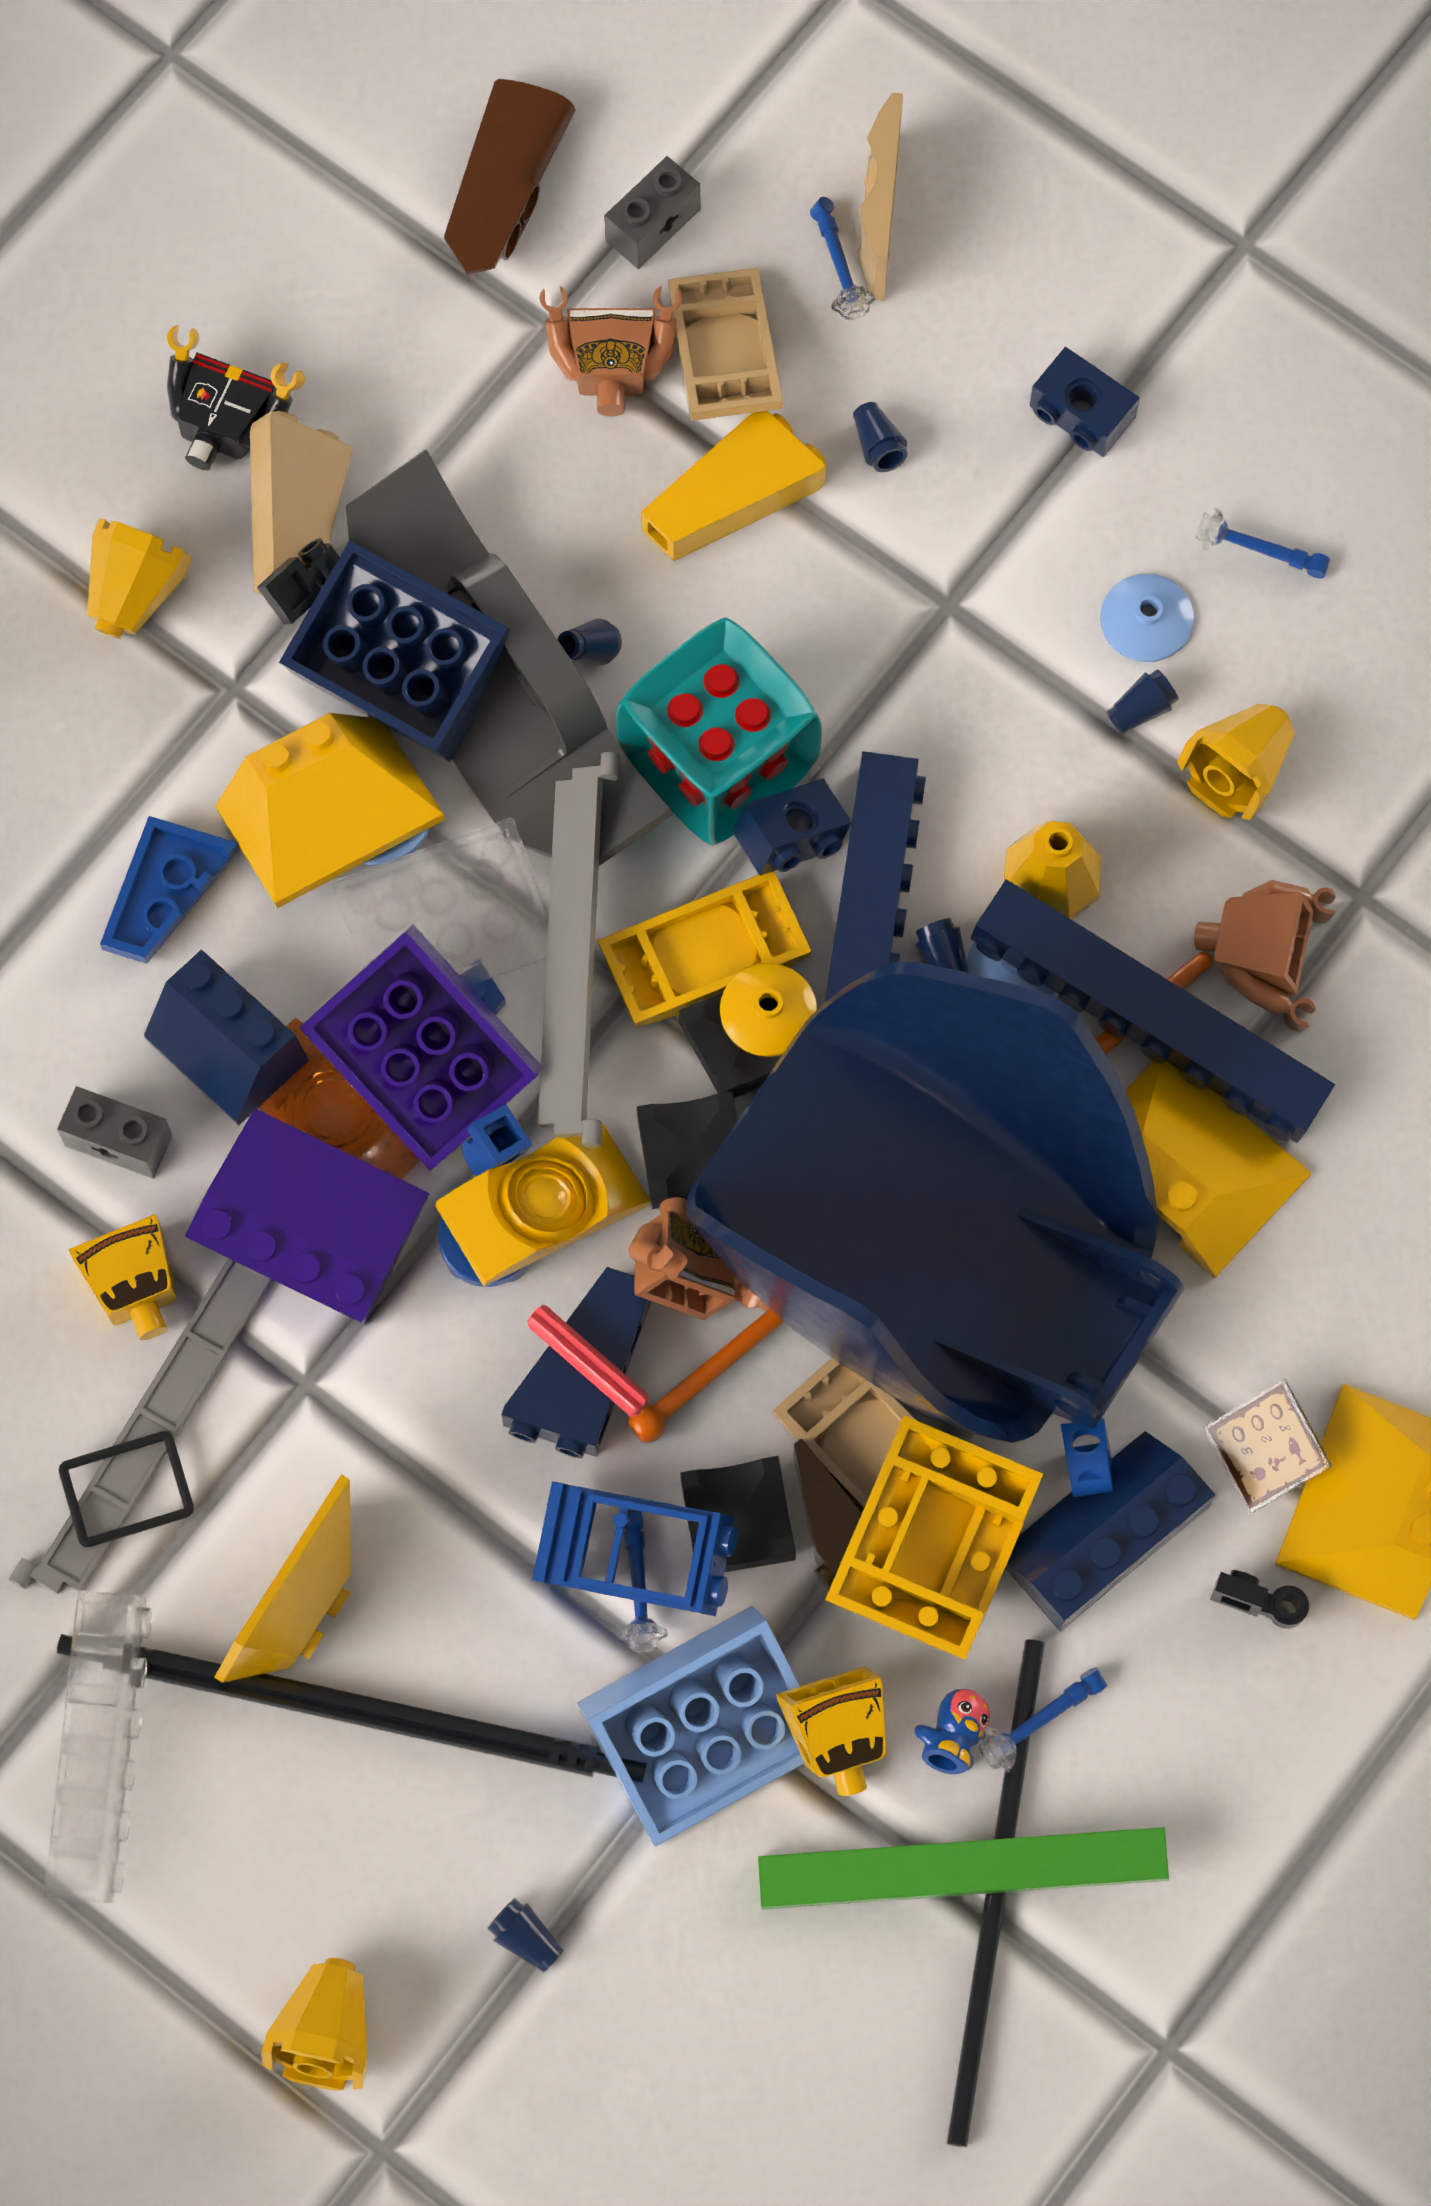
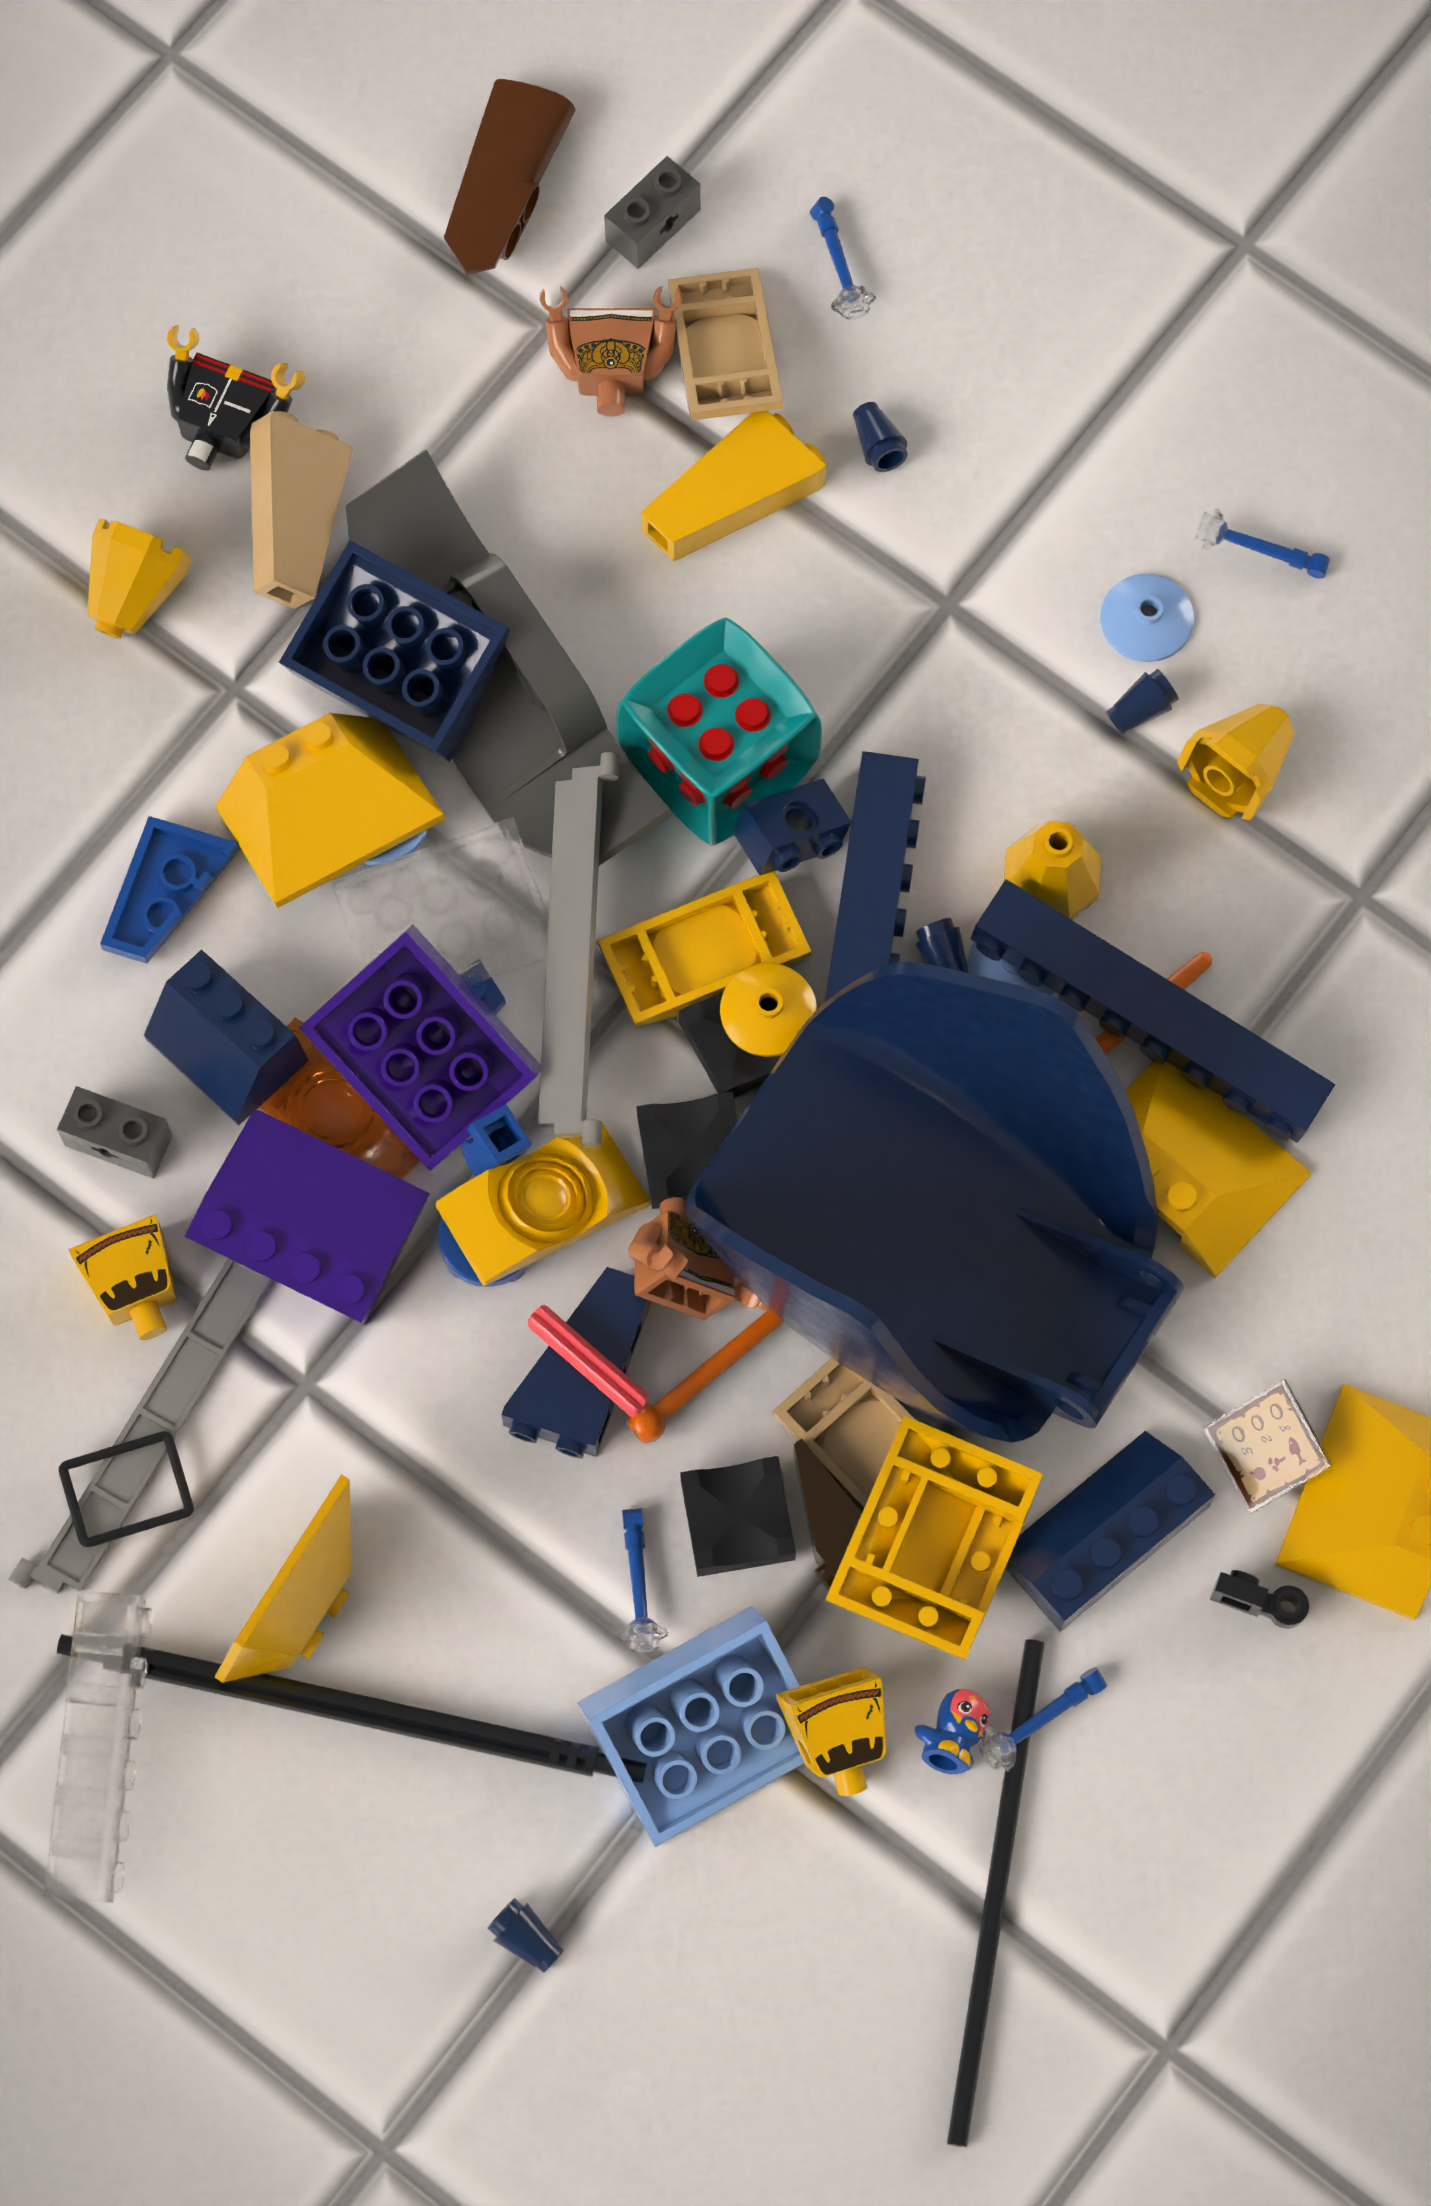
black plate [257,538,340,624] -> none
yellow cone [261,1958,368,2091] -> none
blue door [532,1481,738,1617] -> none
dark blue cone [557,618,622,665] -> none
bright green tile [758,1827,1169,1910] -> none
tan slope [858,93,903,301] -> none
dark blue brick [1030,346,1140,457] -> none
blue leg [1060,1418,1114,1497] -> none
nougat torso [1194,880,1336,1031] -> none

